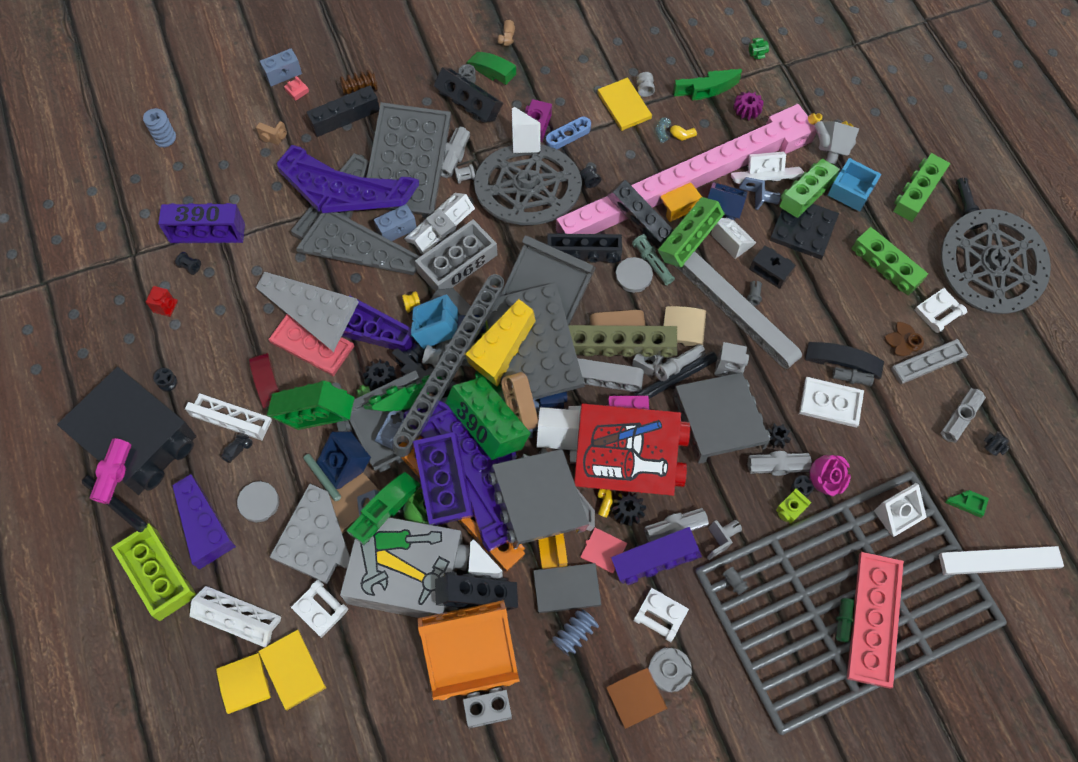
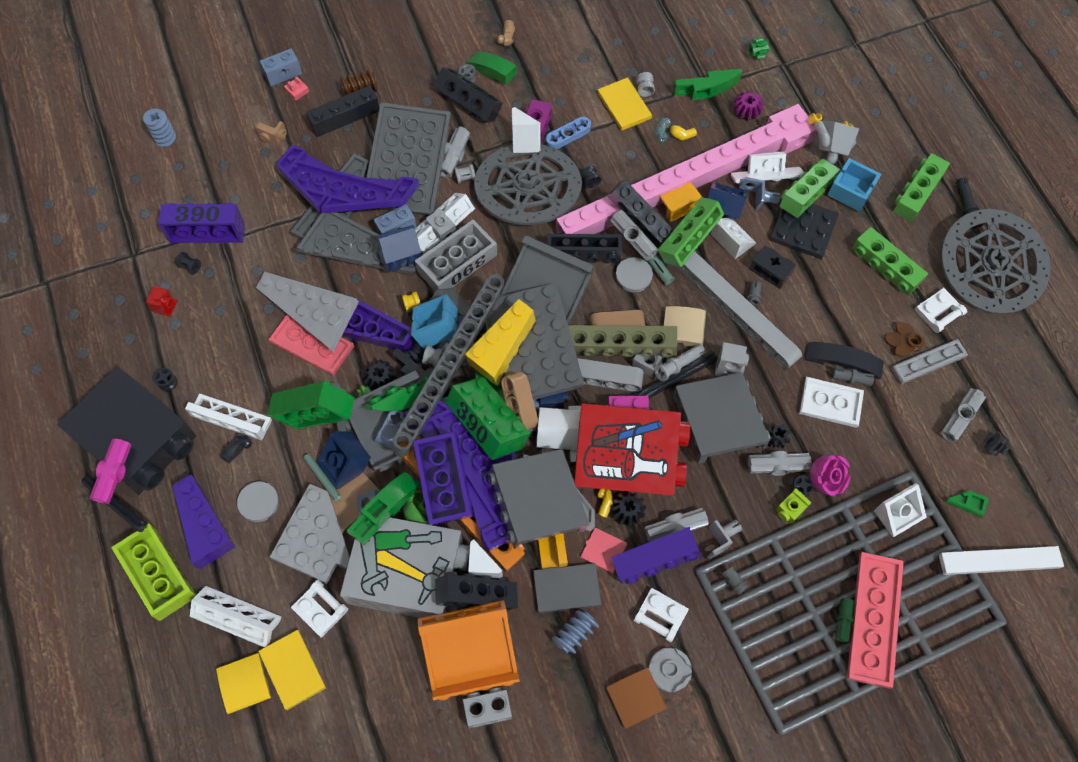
dark red brick [249,353,280,408] -> none
none -> slope [377,225,421,273]
none -> light grey piece [610,210,658,261]

